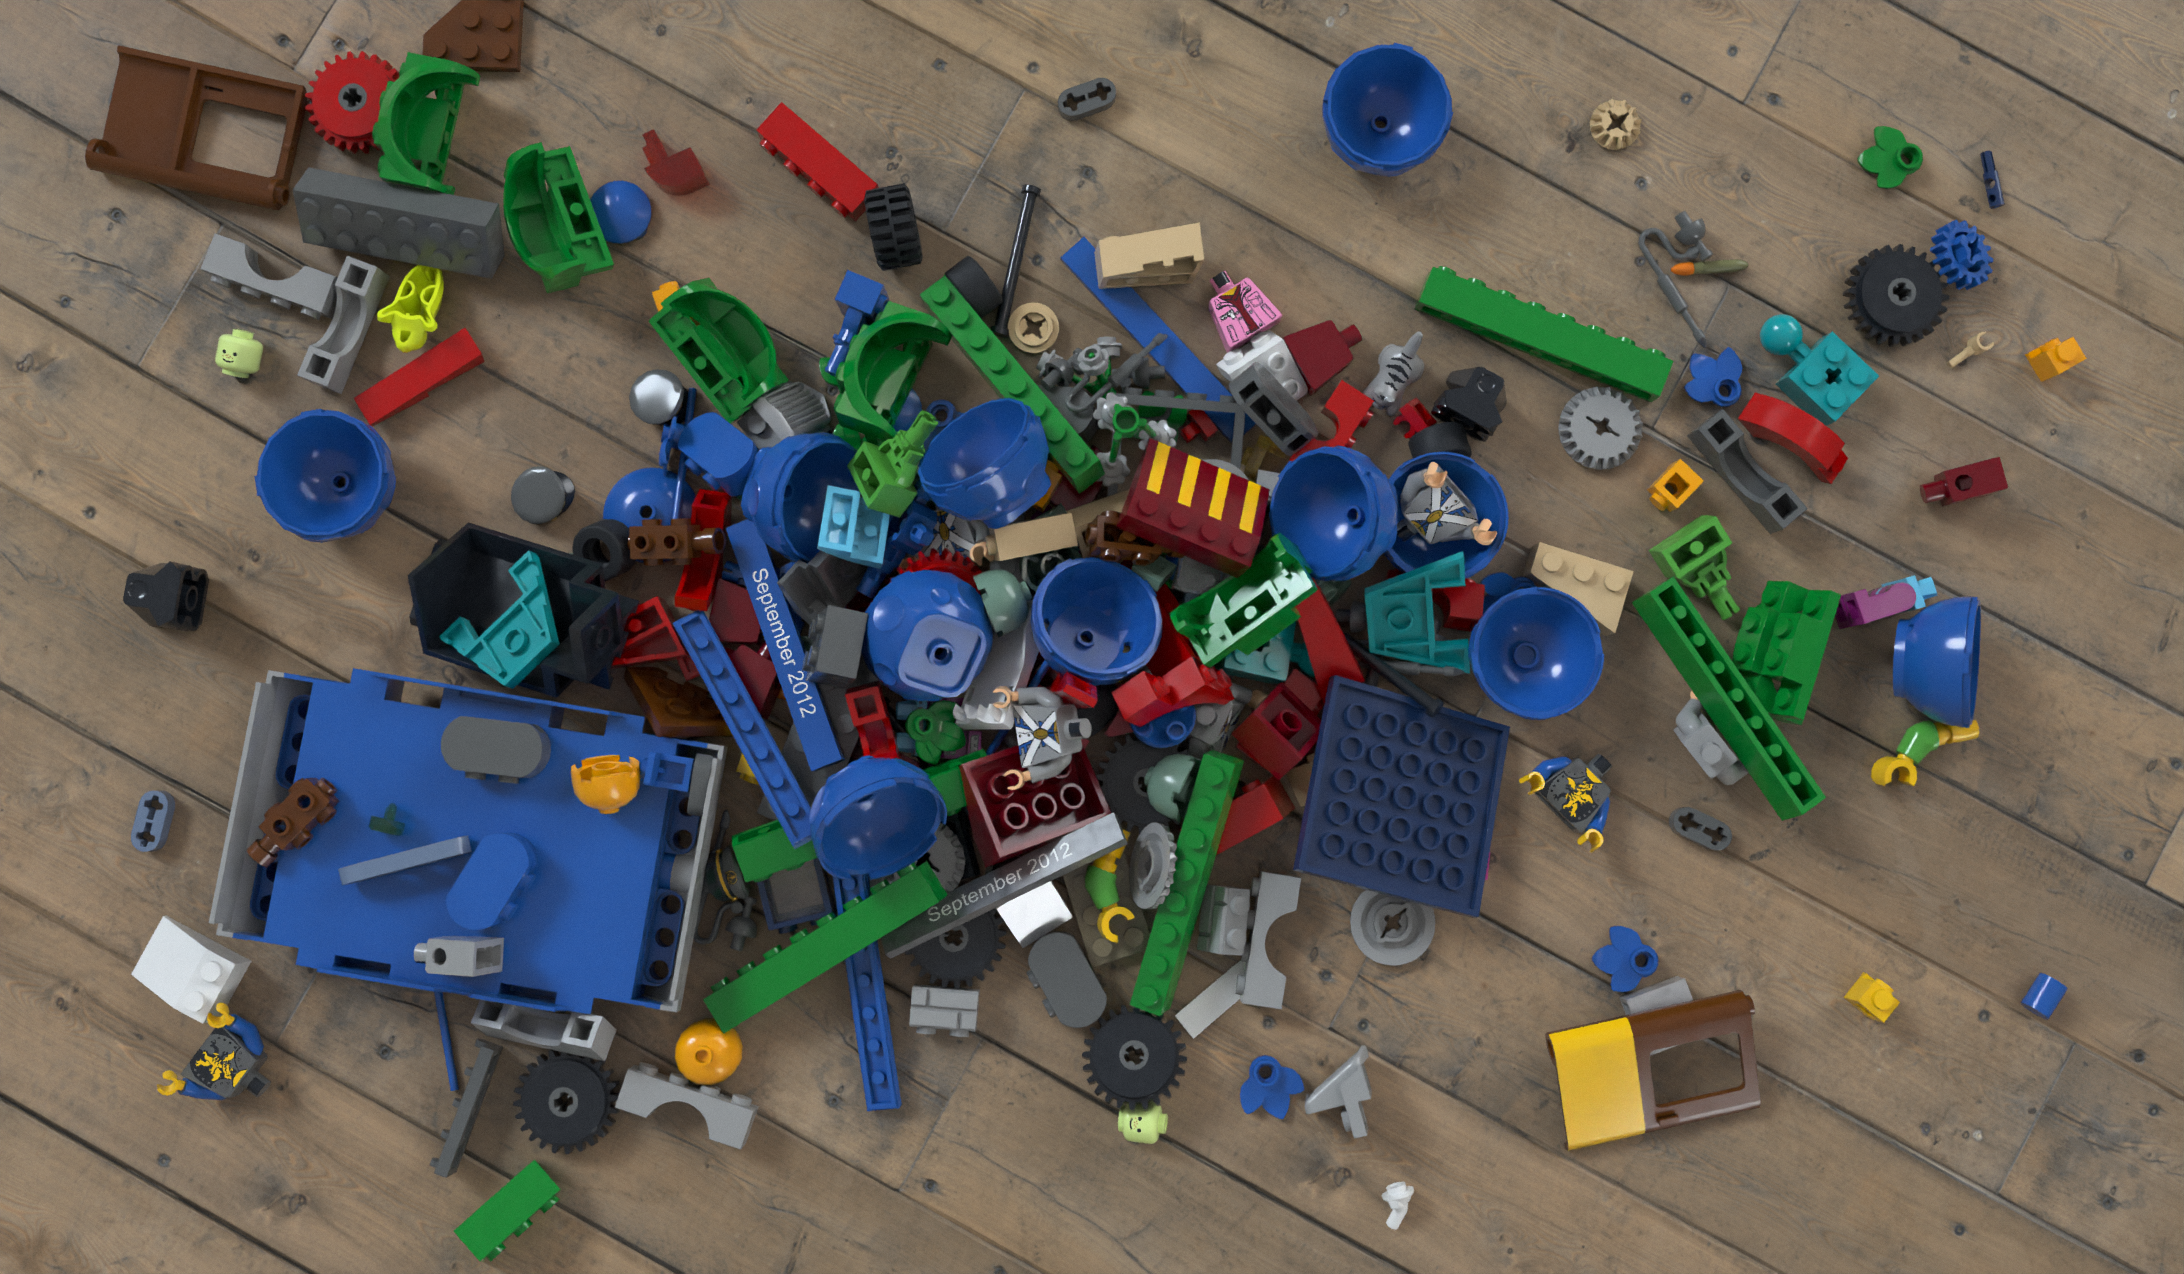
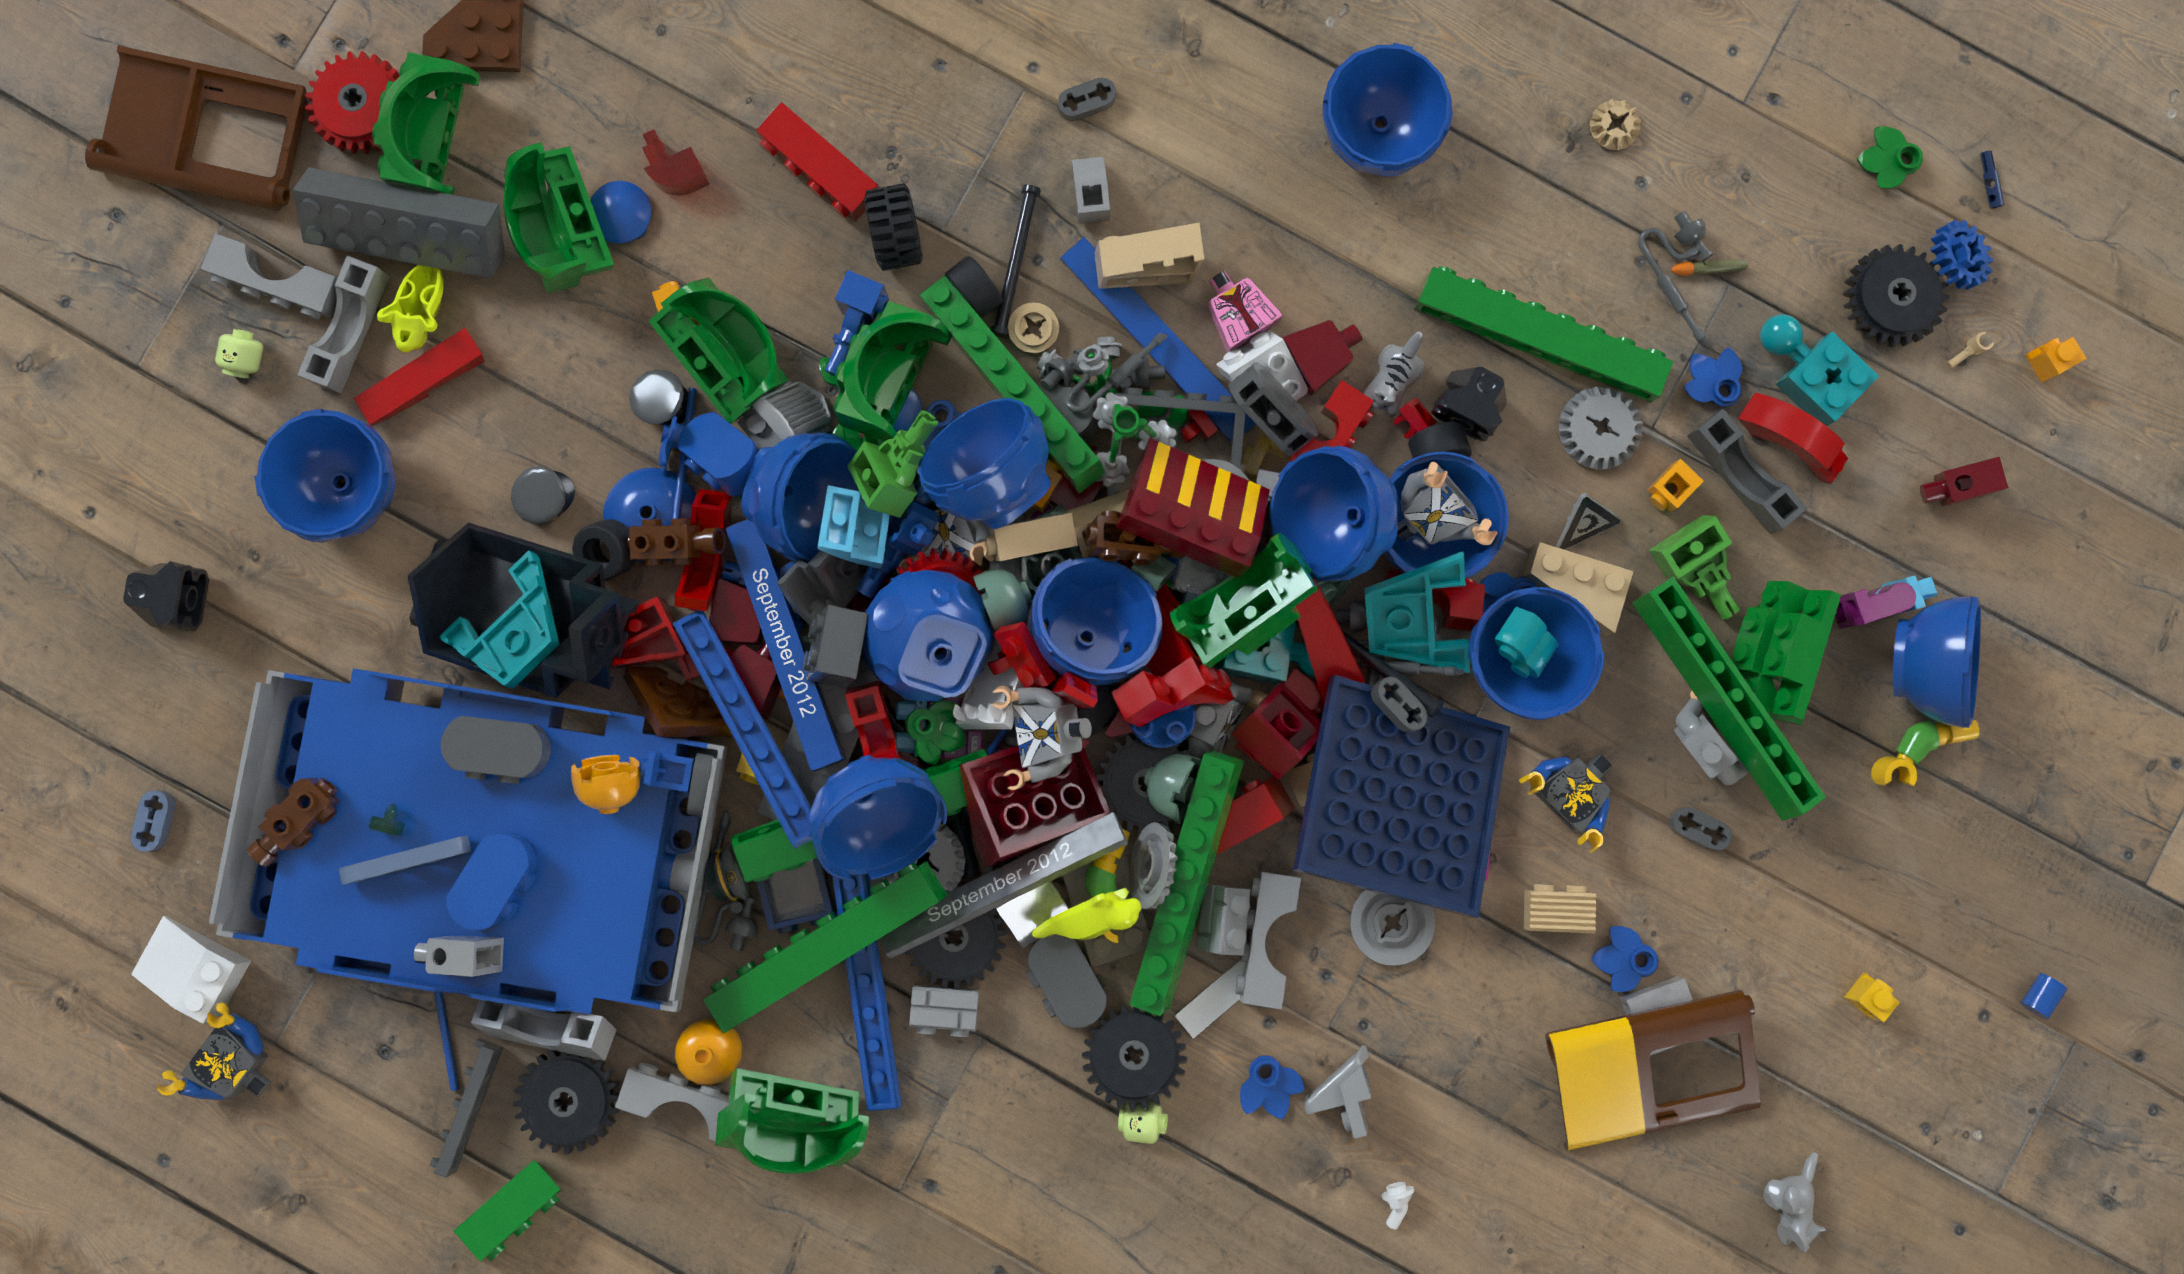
none -> green piece [715,1068,869,1174]
none -> red plate [987,622,1056,688]
none -> neon yellow animal [1032,888,1141,940]
none -> light grey slope [1072,157,1110,224]
none -> dark grey beam [1371,677,1428,732]
none -> teal brick [1495,607,1559,679]
none -> tan brick [1524,884,1597,933]
none -> piece [1556,493,1621,550]
none -> light grey animal [1763,1152,1826,1252]

